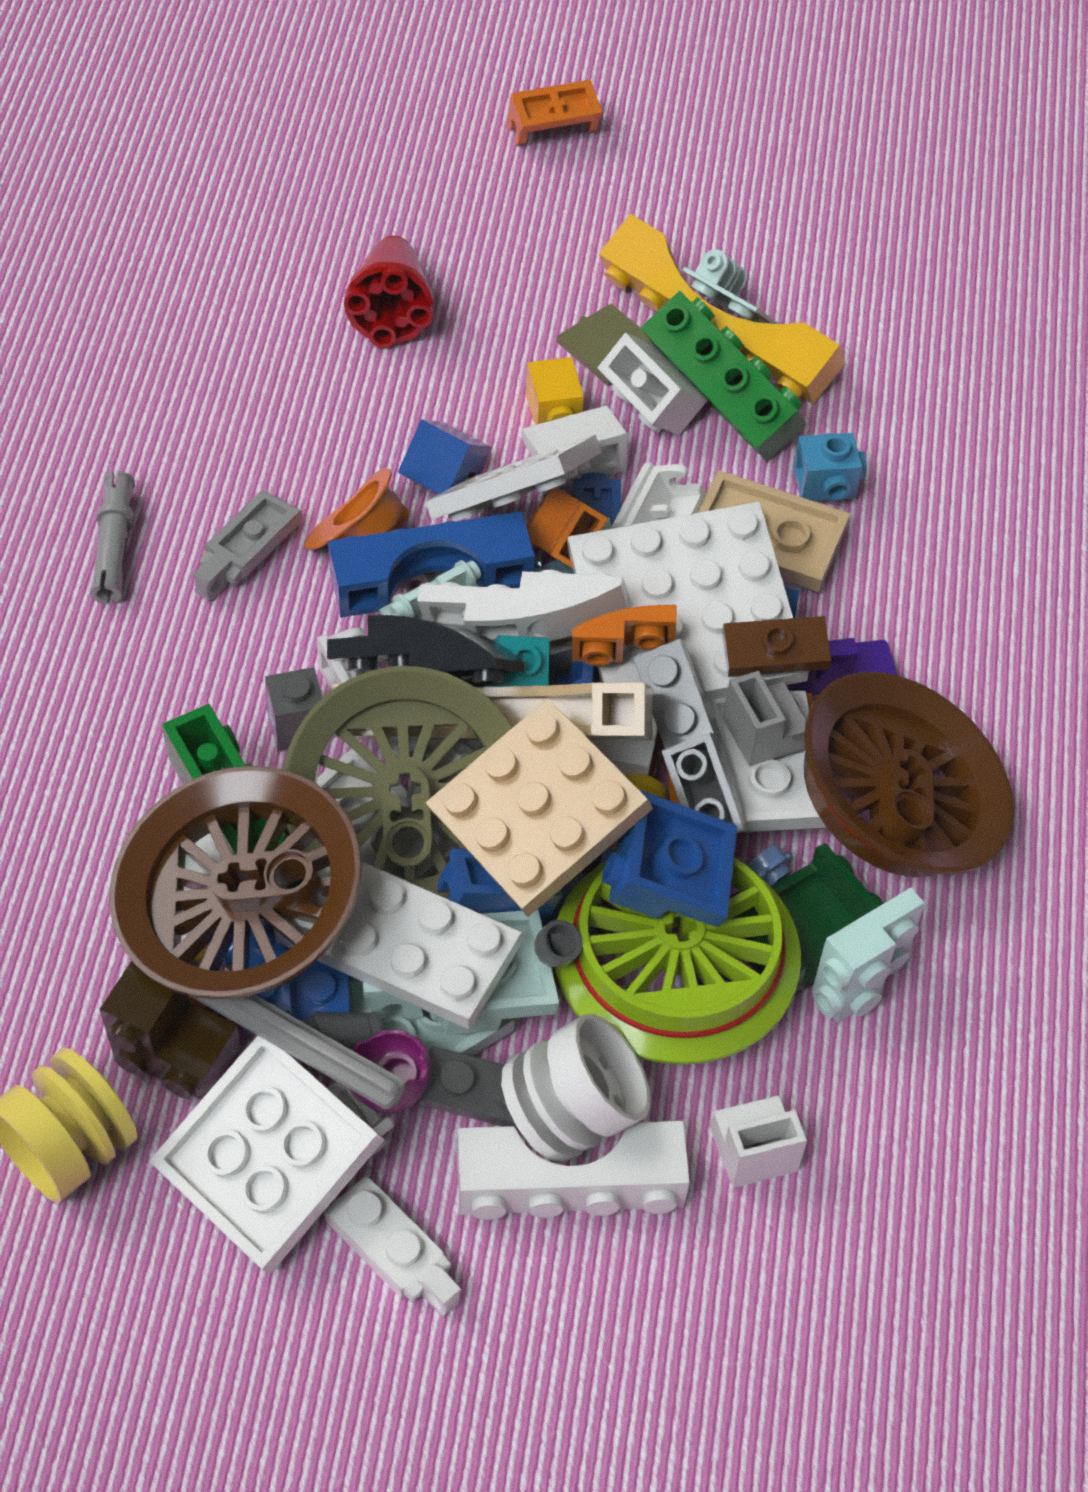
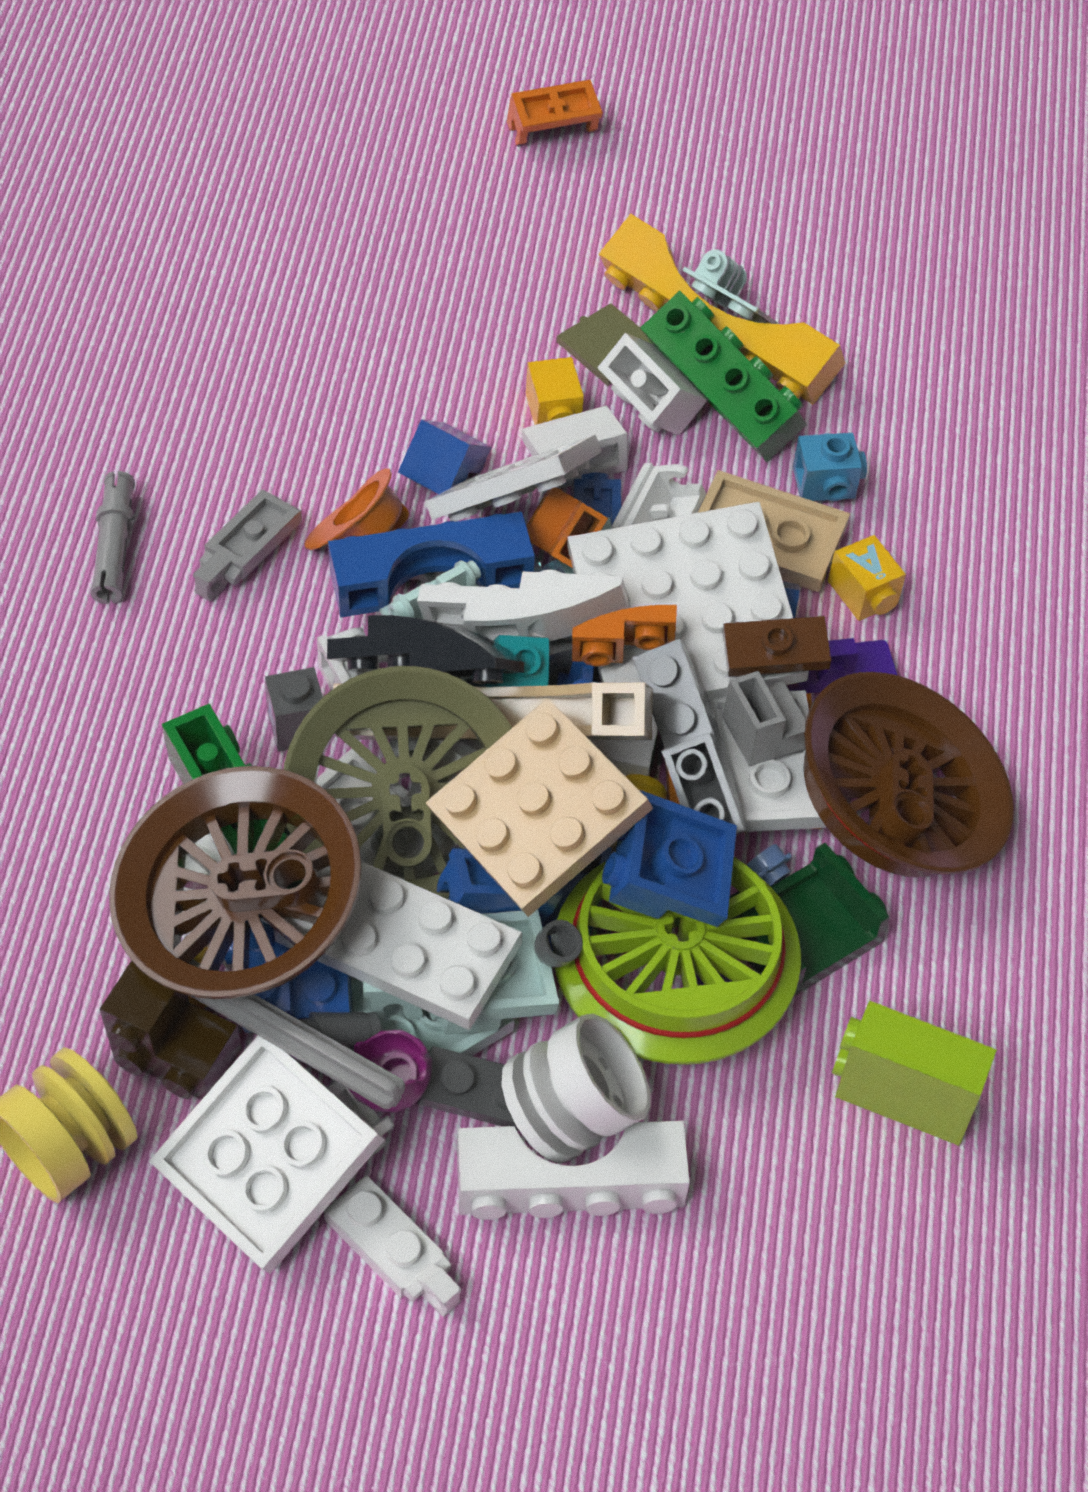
red cone [344,236,433,348] -> none
white piece [710,1095,807,1188] -> none
light aqua plate [812,888,925,1023] -> none
none -> yellow brick [828,535,906,621]
none -> lime brick [832,1000,997,1146]

